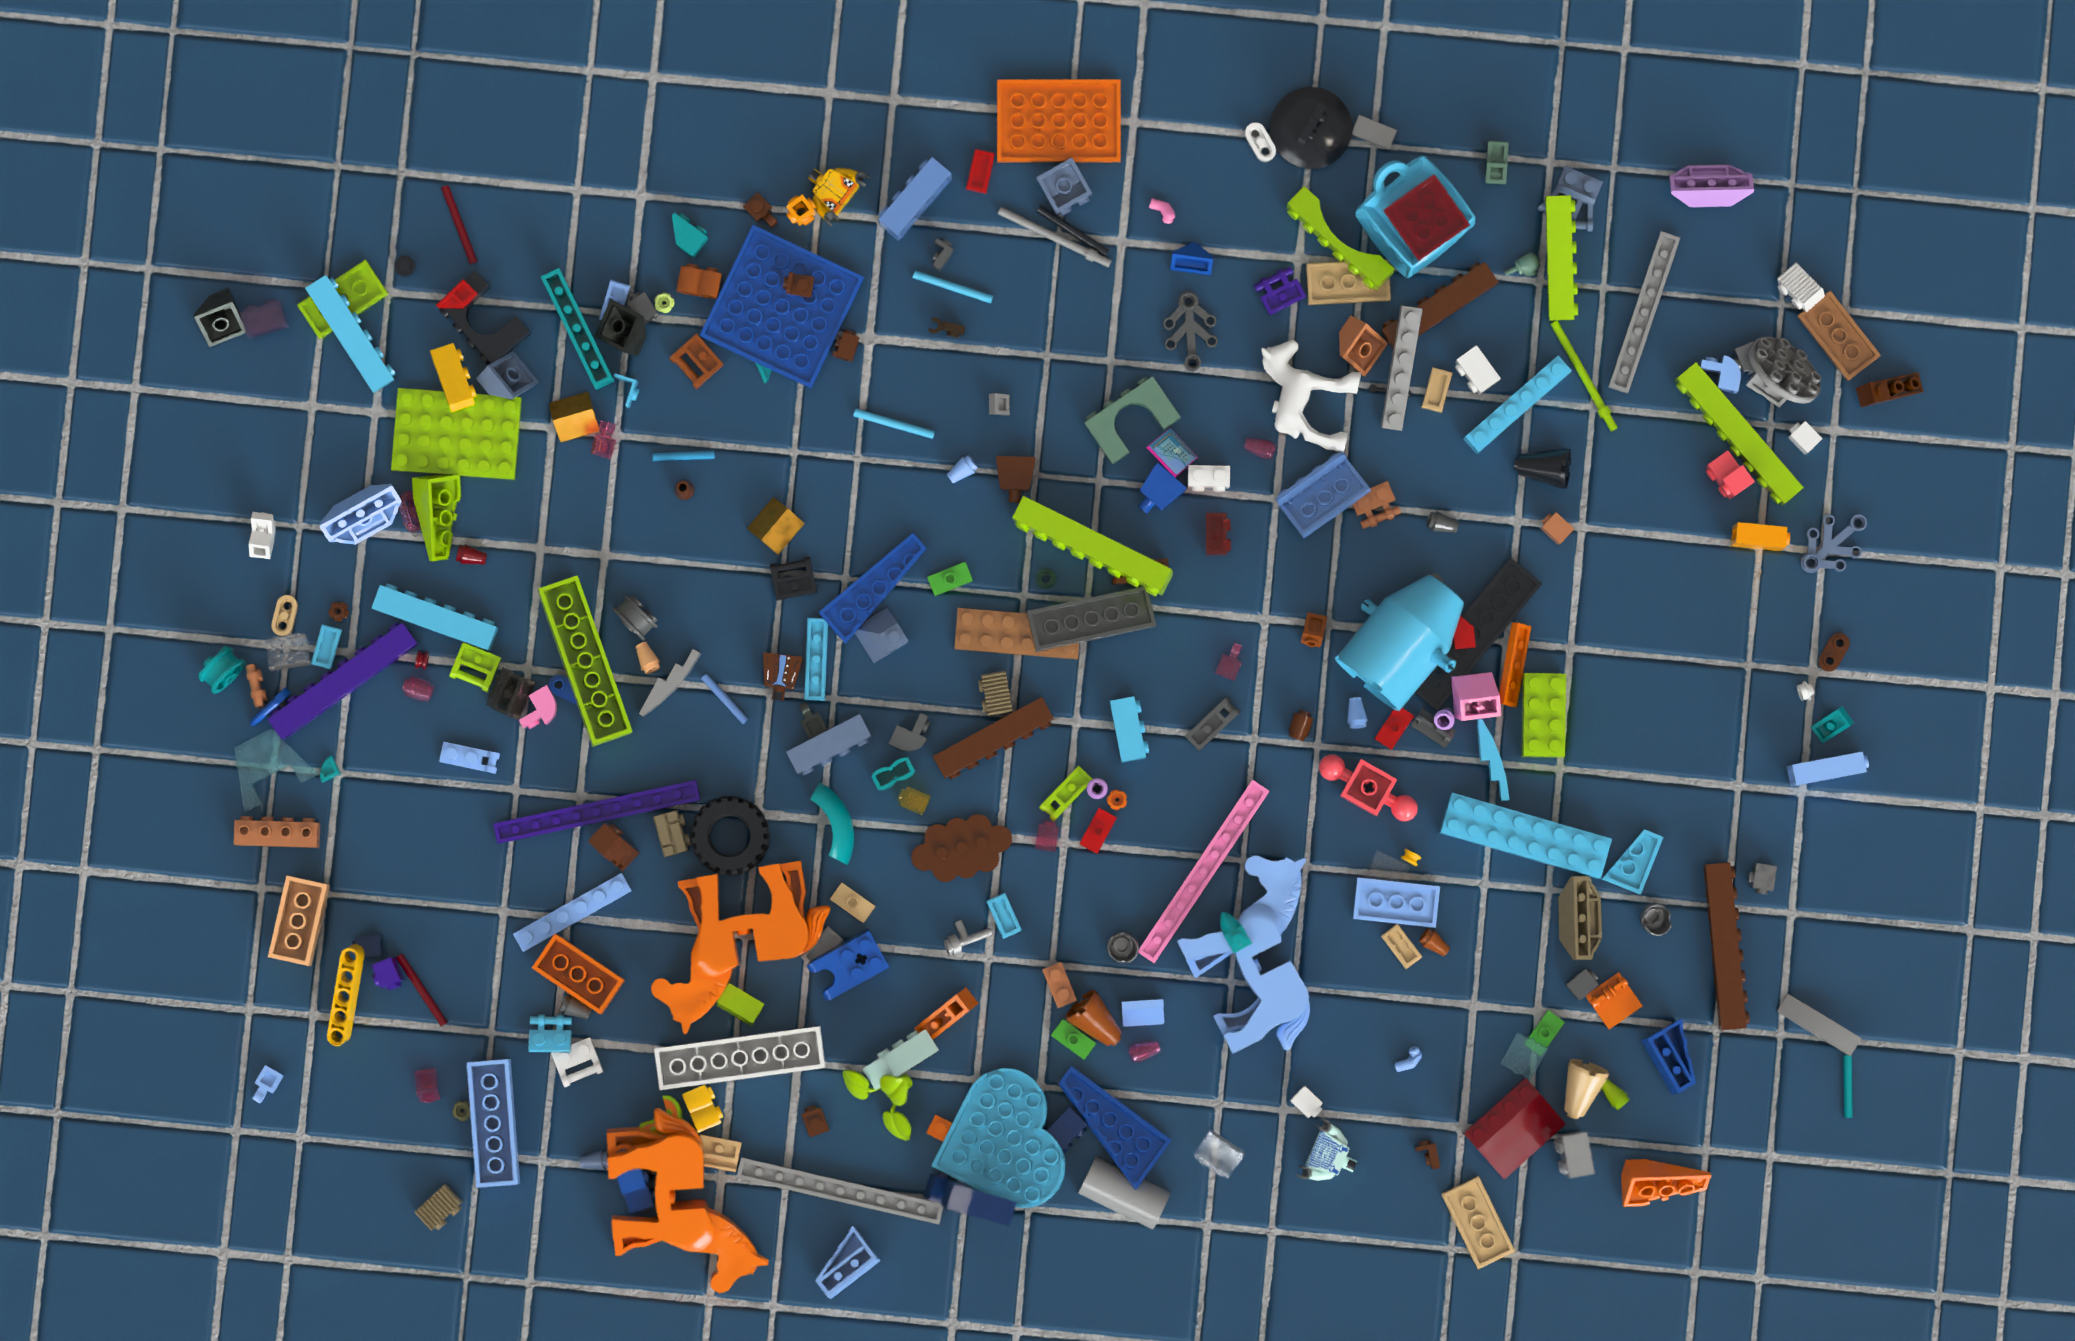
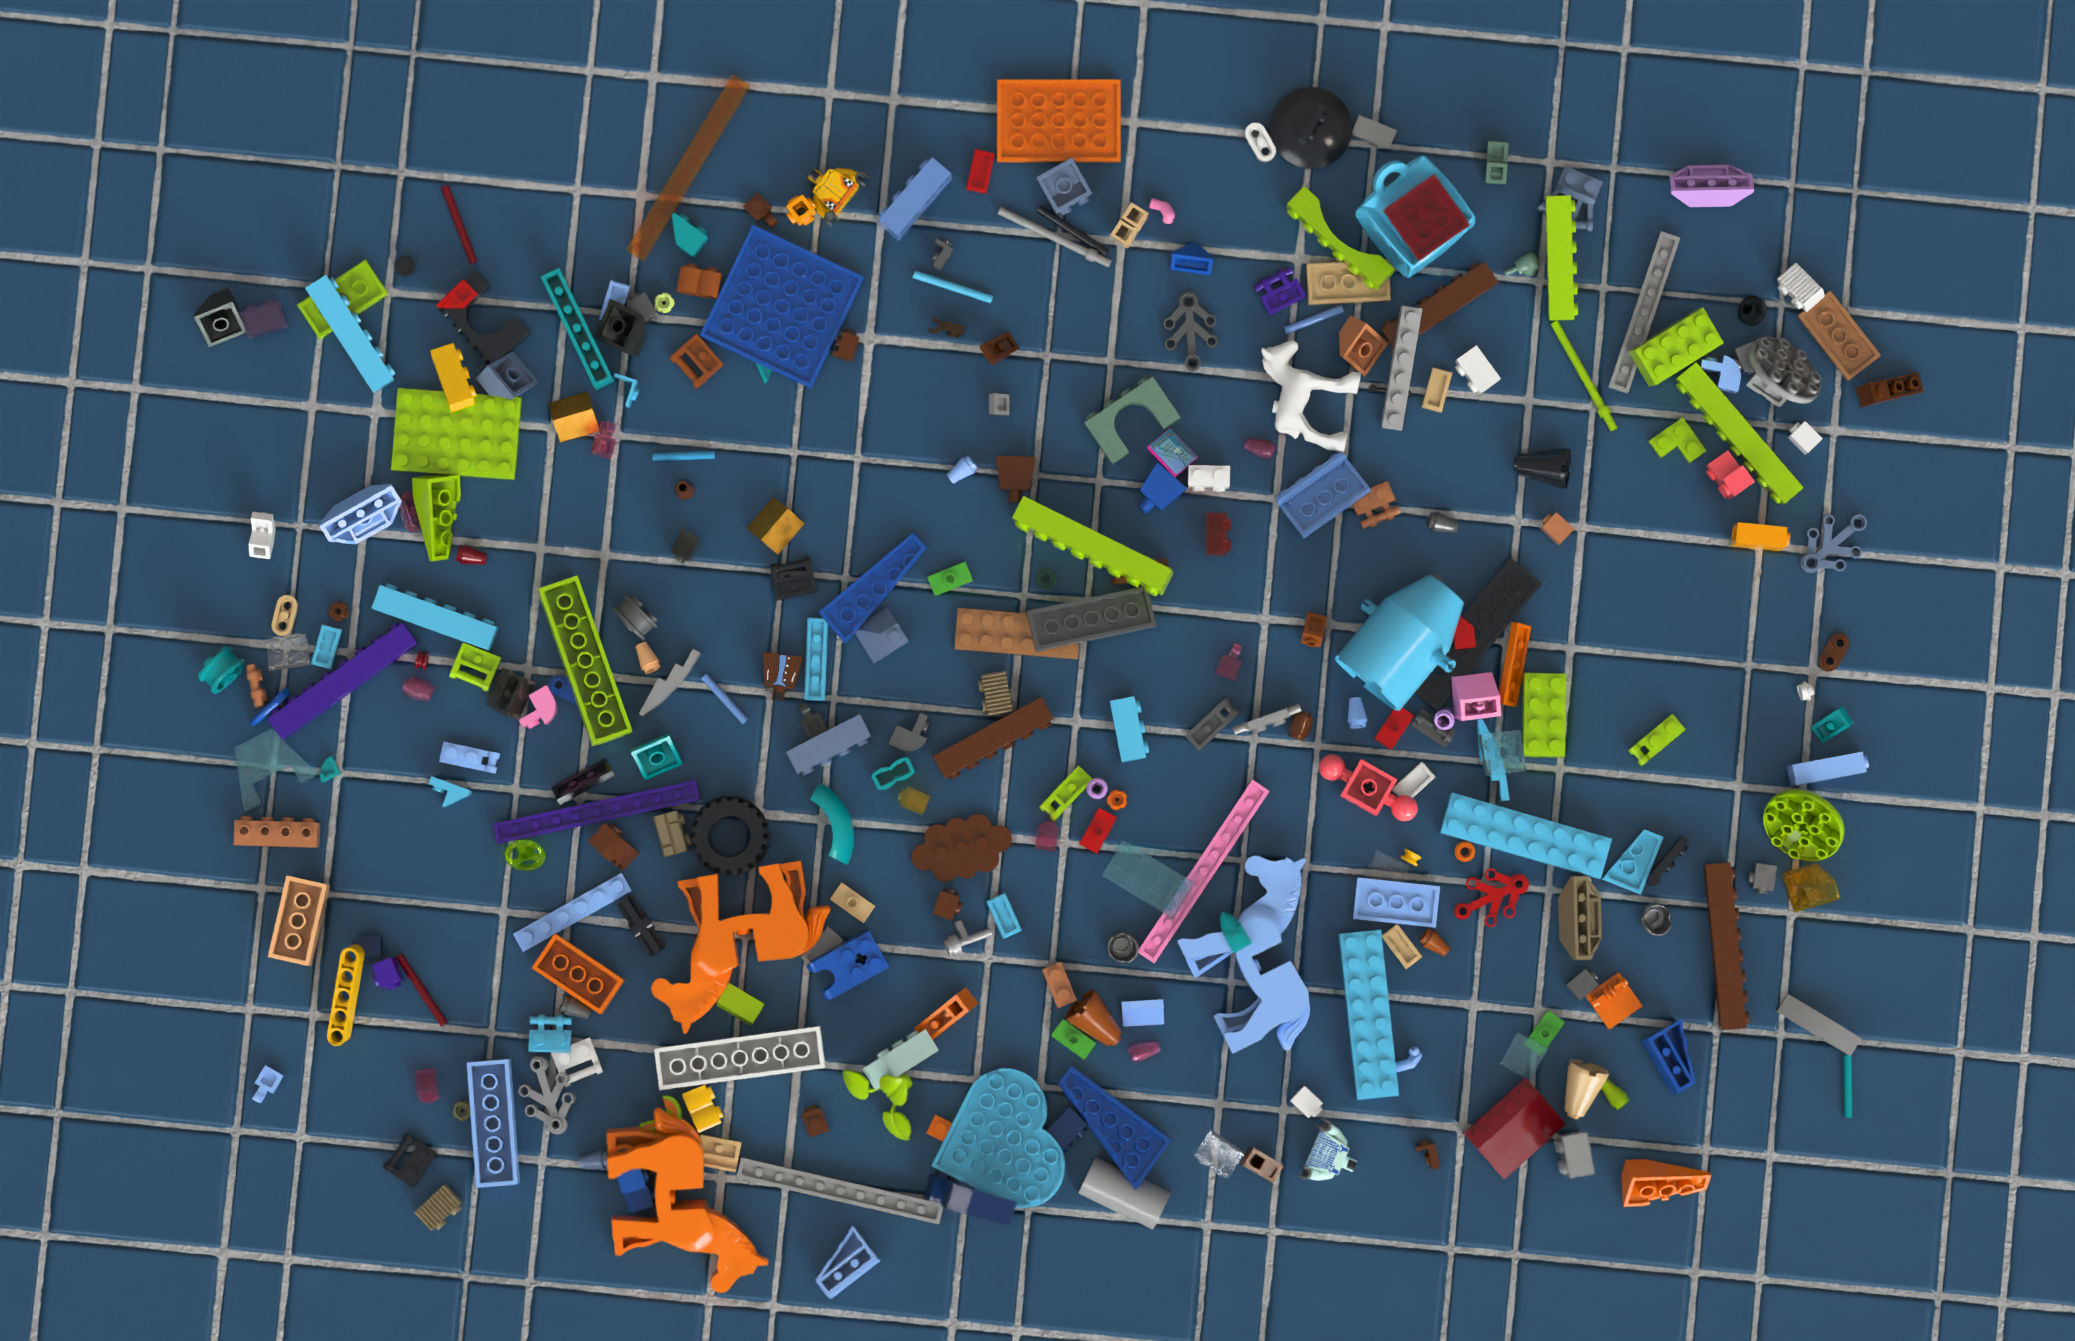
reddish brown bracket [783,272,814,298] -> none
medium azure bar [854,409,935,439] -> none
tan tile [1441,1176,1515,1269] -> none
medium azure brick [1464,356,1572,454] -> none
none -> black plate [383,1133,437,1188]
none -> medium azure slope [429,776,472,807]
none -> clear neon green piece [504,840,546,871]
none -> light grey plant [518,1056,576,1135]
none -> black plate [551,759,615,805]
none -> black piece [617,895,666,957]
none -> clear orange plate [626,75,750,262]
none -> teal slope [630,734,683,781]
none -> clear smoke slope [671,529,702,564]
none -> reddish brown brick [933,888,963,921]
none -> reddish brown slope [979,331,1020,365]
none -> clear light blue plate [1102,840,1195,918]
none -> tan hips [1110,202,1149,248]
none -> light grey plate [1232,704,1302,735]
none -> brick [1240,1145,1284,1183]
none -> medium blue bar [1283,305,1344,334]
none -> medium azure brick [1338,930,1399,1100]
none -> white tile [1392,762,1436,798]
none -> orange plate [1454,841,1475,862]
none -> red plant [1454,868,1529,927]
none -> clear light blue plate [1479,730,1527,776]
none -> lime brick [1628,308,1724,387]
none -> lime plate [1628,714,1686,766]
none -> black plate [1646,836,1689,887]
none -> lime plate [1648,417,1706,463]
none -> black plate [1738,295,1767,326]
none -> lime bracket [1763,789,1844,861]
none -> clear yellow slope [1782,863,1840,913]

